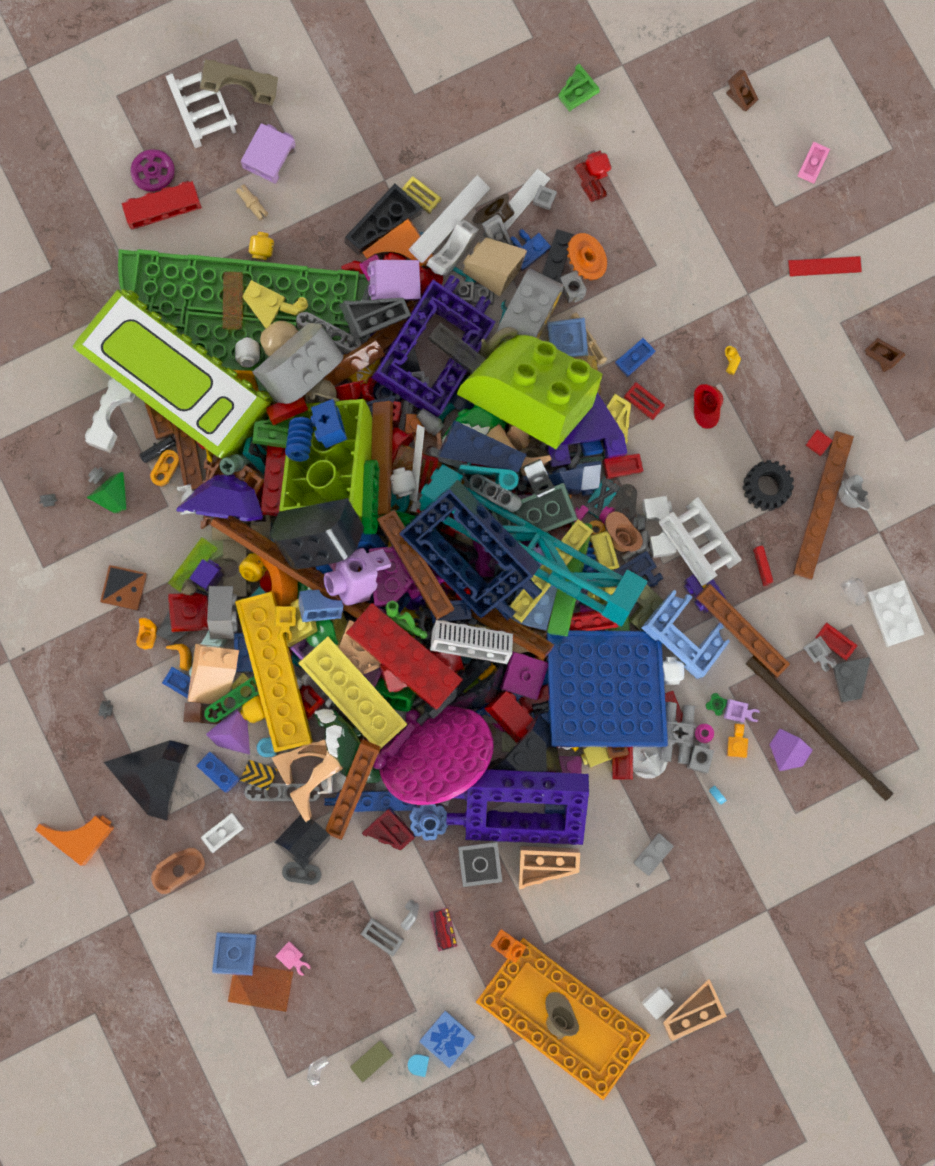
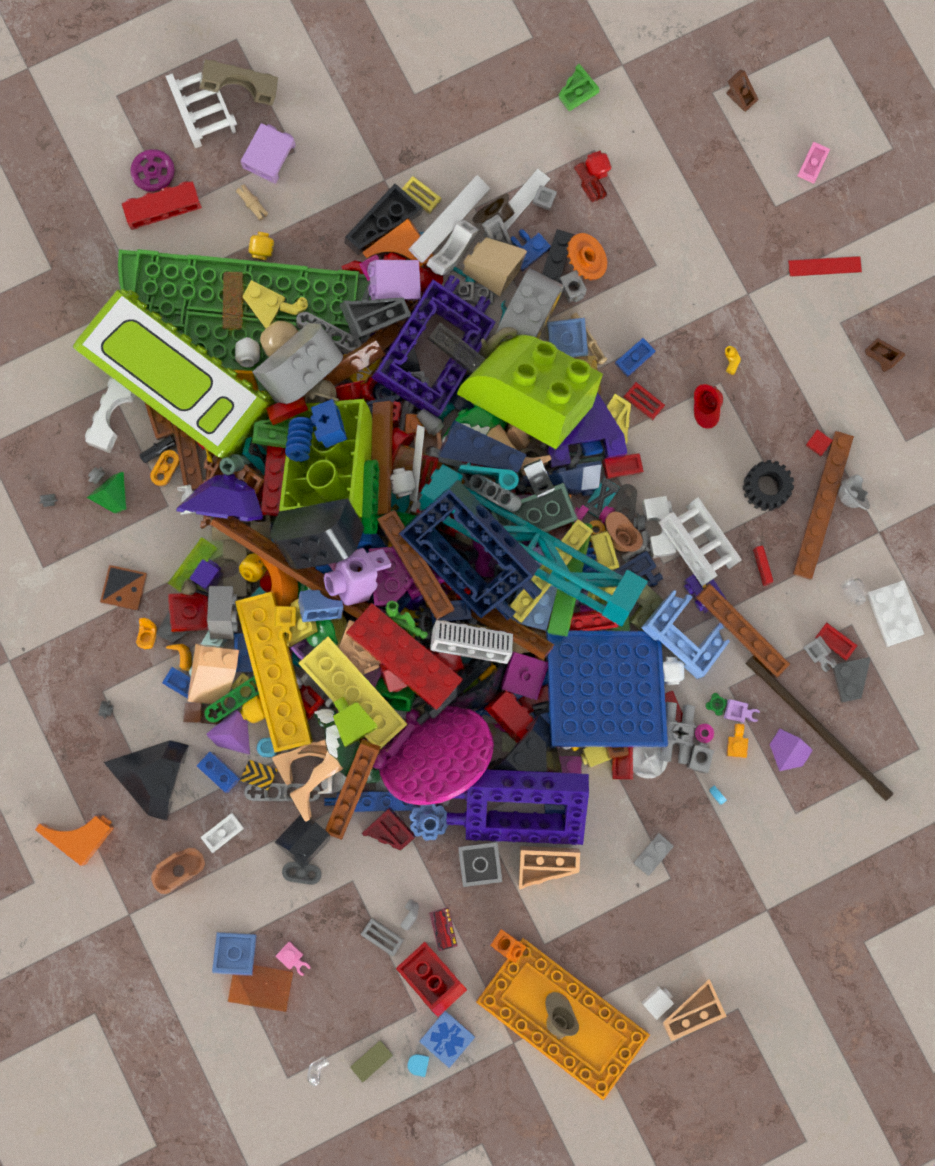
none -> lime torso [333,697,378,748]
none -> red slope [395,942,467,1017]

